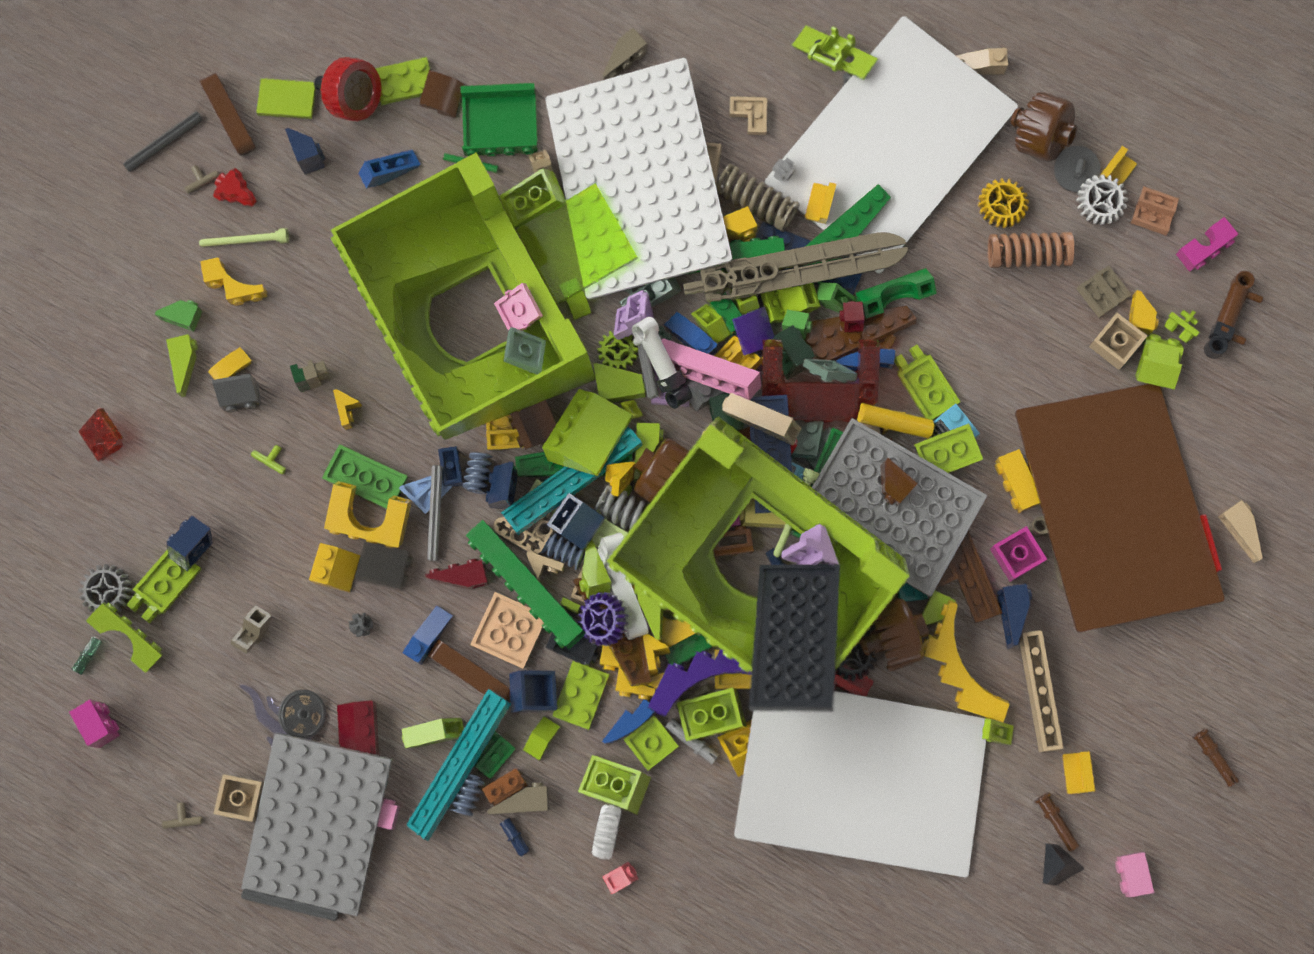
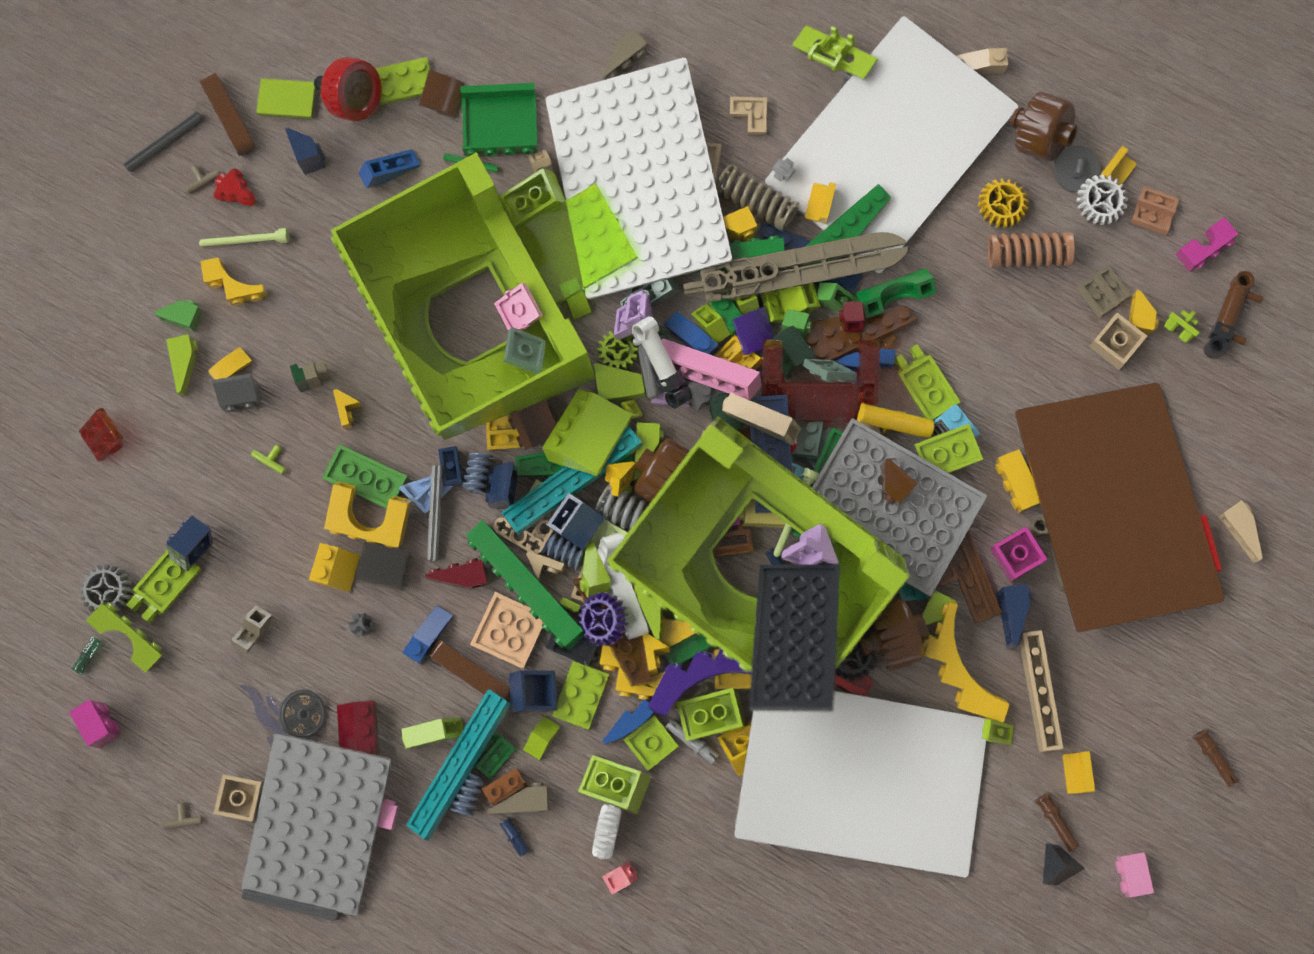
lime piece [1135,334,1184,390] -> none

